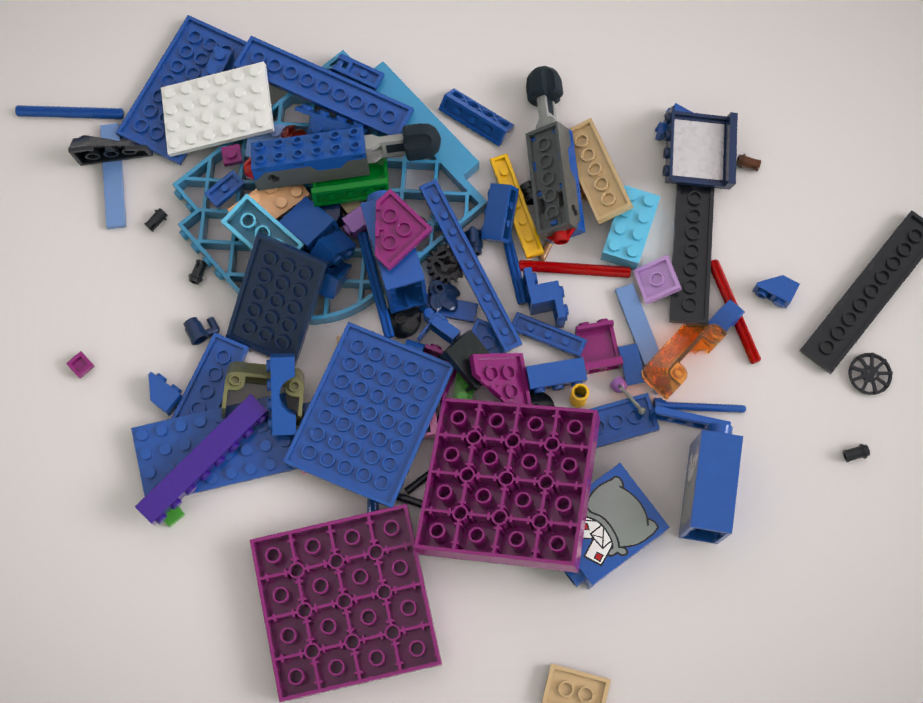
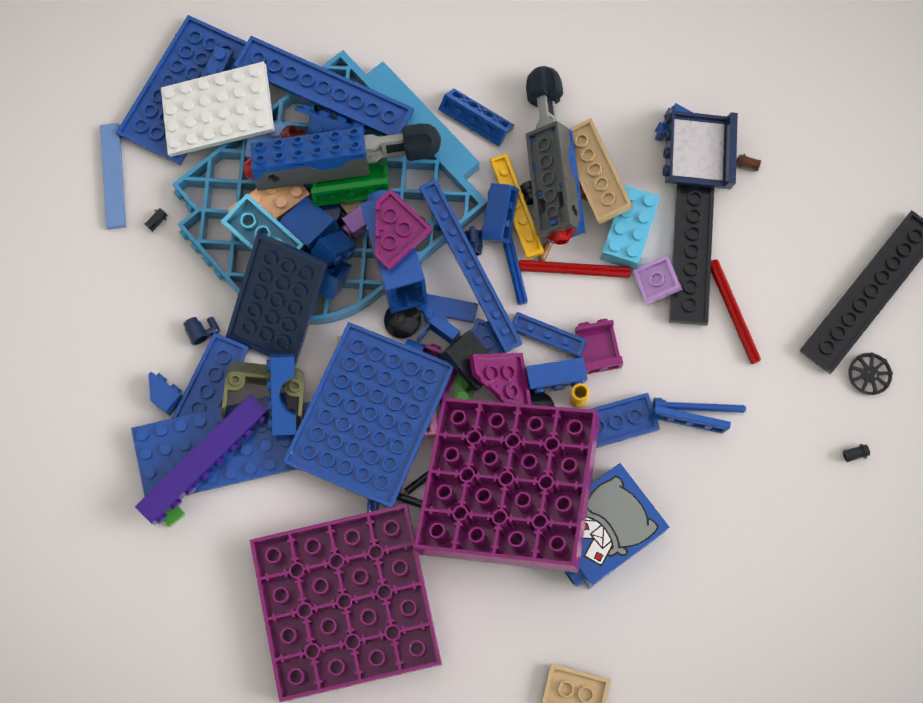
blue axle [15,105,124,119] -> none
magenta plate [66,351,95,379] -> none
black wedge [68,135,153,166] -> none
black pin [188,259,208,285] -> none
blue plate [204,170,246,209] -> none
magenta plate [221,144,243,167] -> none
blue plate [331,54,385,91] -> none
blue axle [357,232,395,338] -> none
black gear [426,244,463,284] -> none
dark blue plate [428,280,461,312] -> none
blue bracket [523,267,569,328] -> none
hinge [610,376,646,415] -> none
medium blue tile [615,283,674,395] -> none
blue slope [618,343,645,386] -> none
clear orange windscreen [641,324,728,400] -> none
blue brick [678,423,743,544] -> none
blue slope [703,300,745,341] -> none
blue slope [752,275,800,308] -> none

